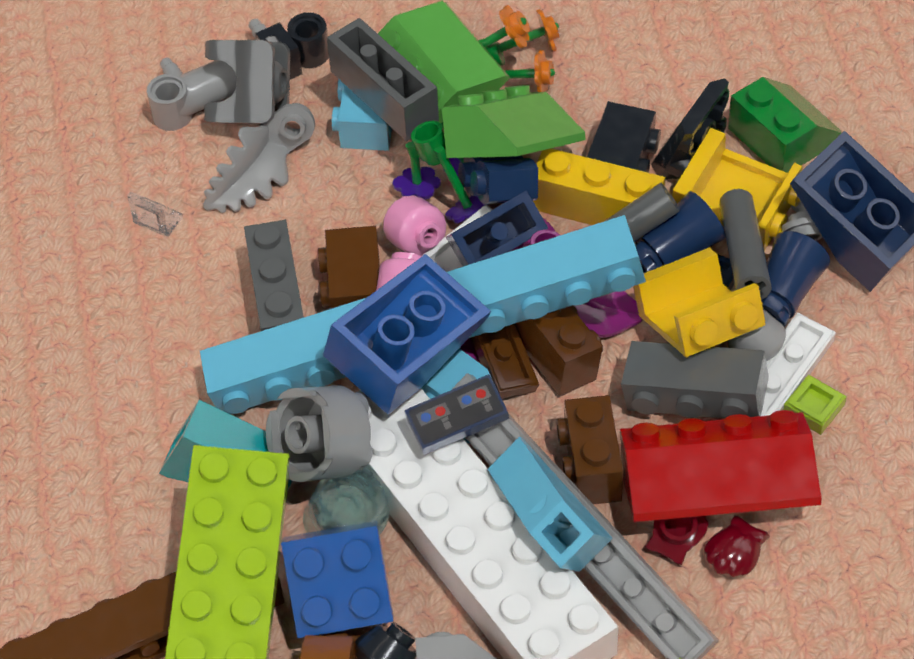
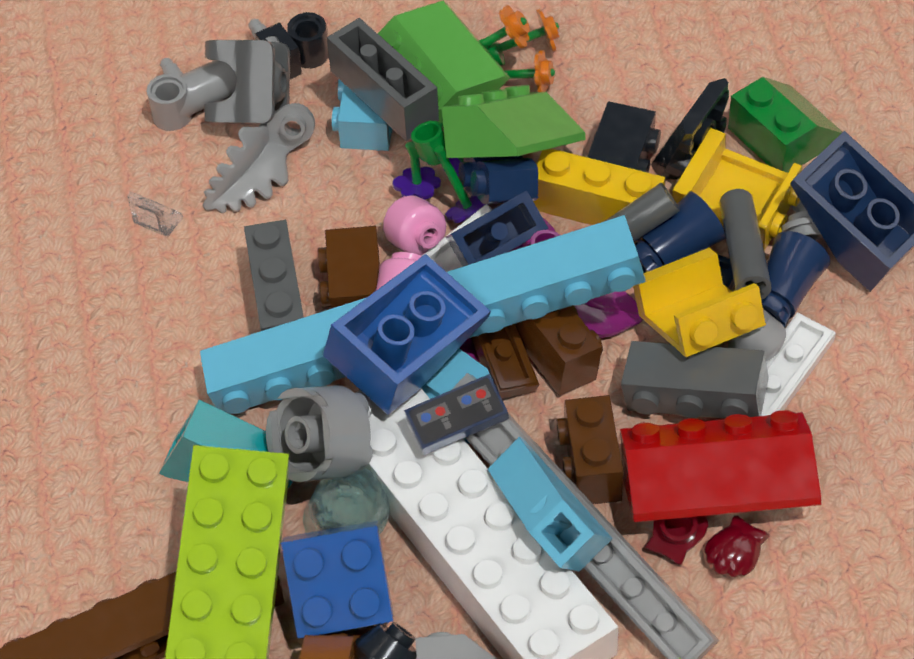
lime tile [783,374,847,435] -> none

